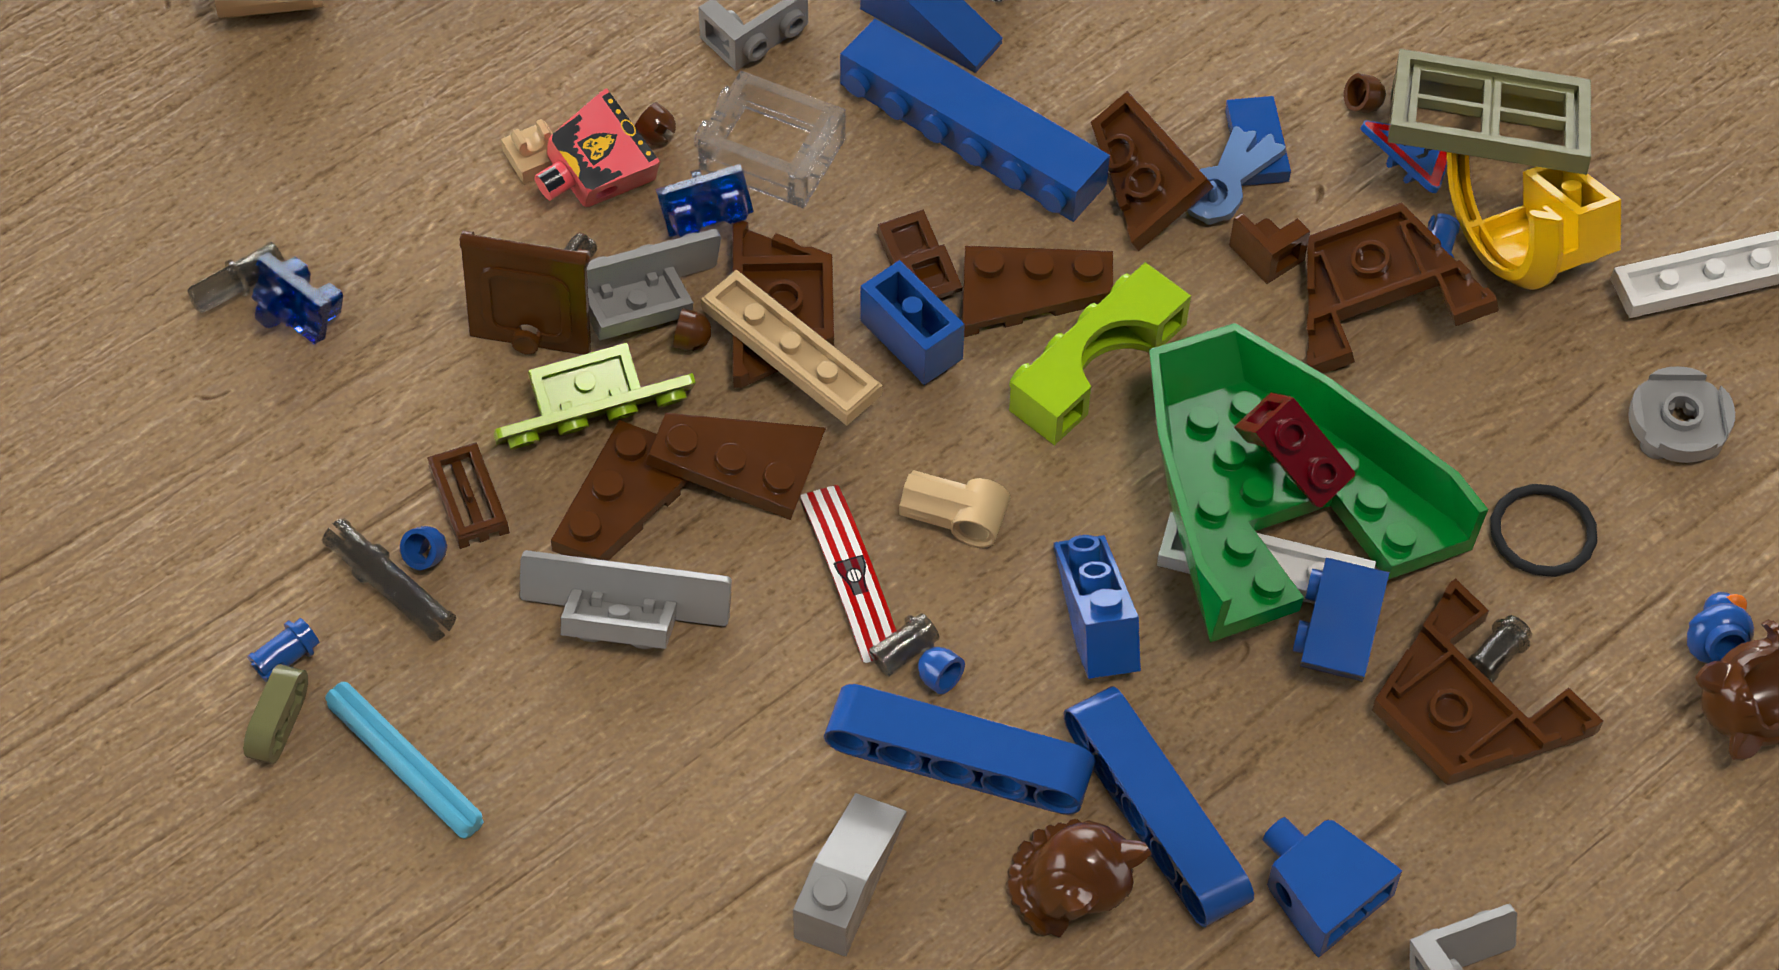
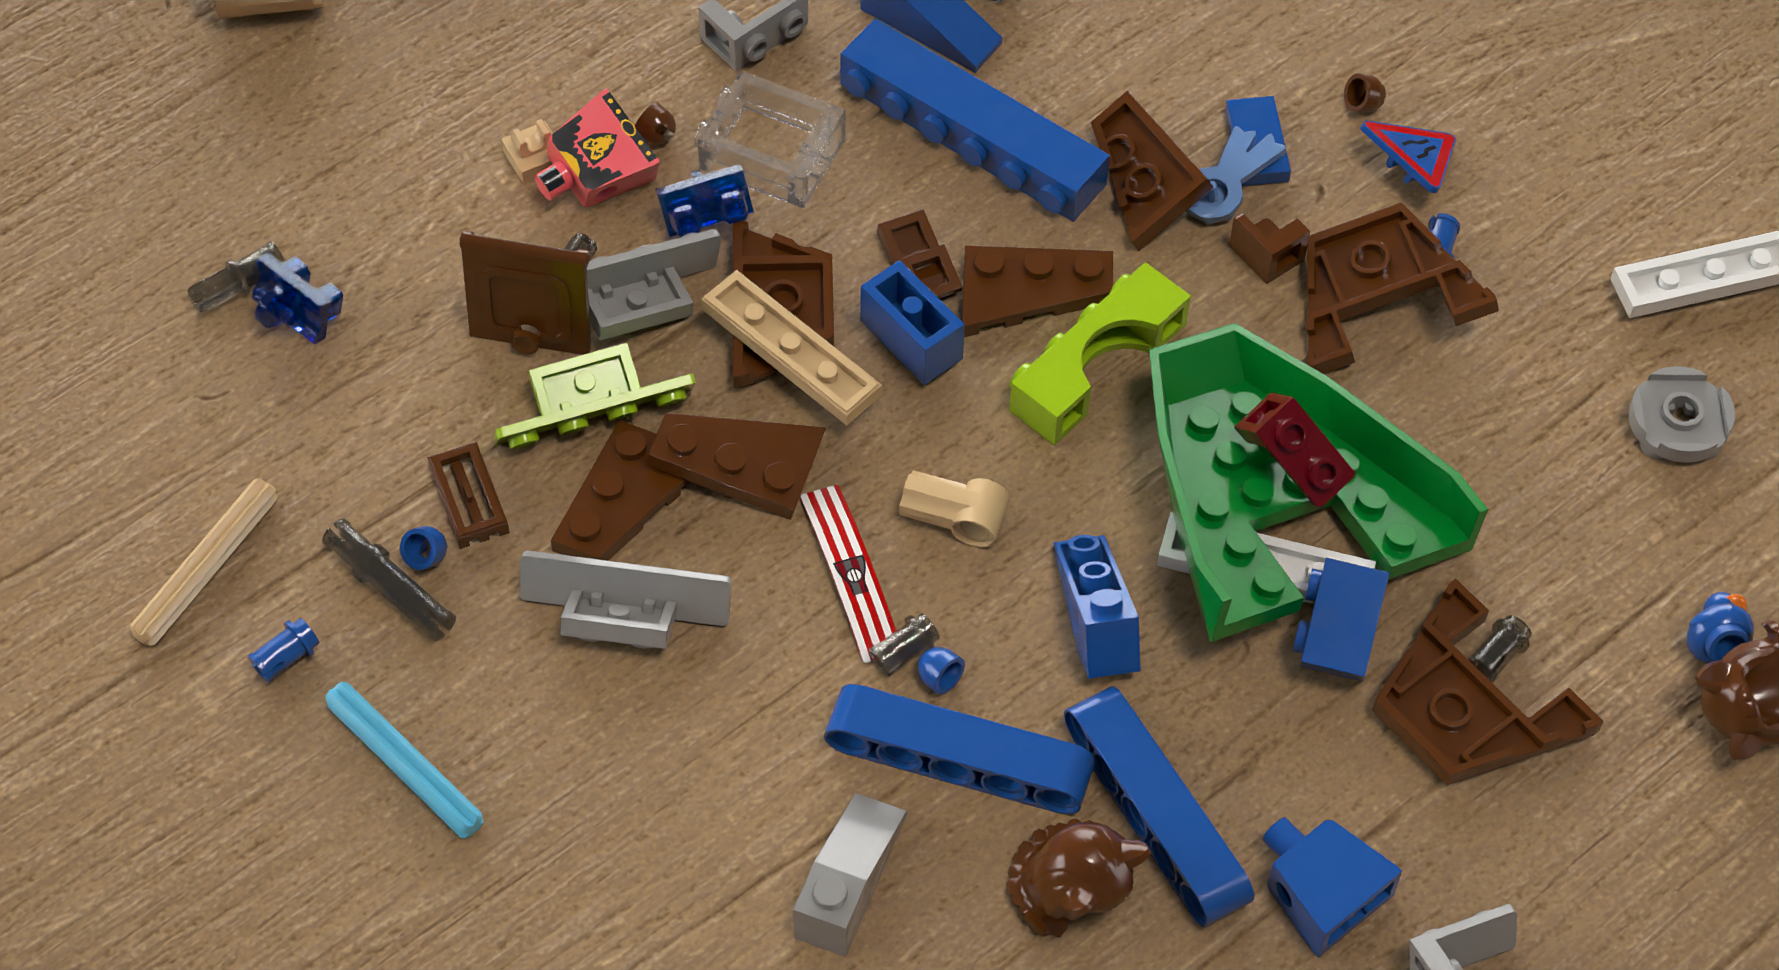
olive beam [243,664,308,764] -> none
reddish brown hinge [673,308,711,351] -> none
olive window [1388,49,1591,175] -> none
yellow piece [1447,152,1621,290] -> none
black piece [1490,484,1597,577] -> none
none -> tan axle [130,478,278,647]

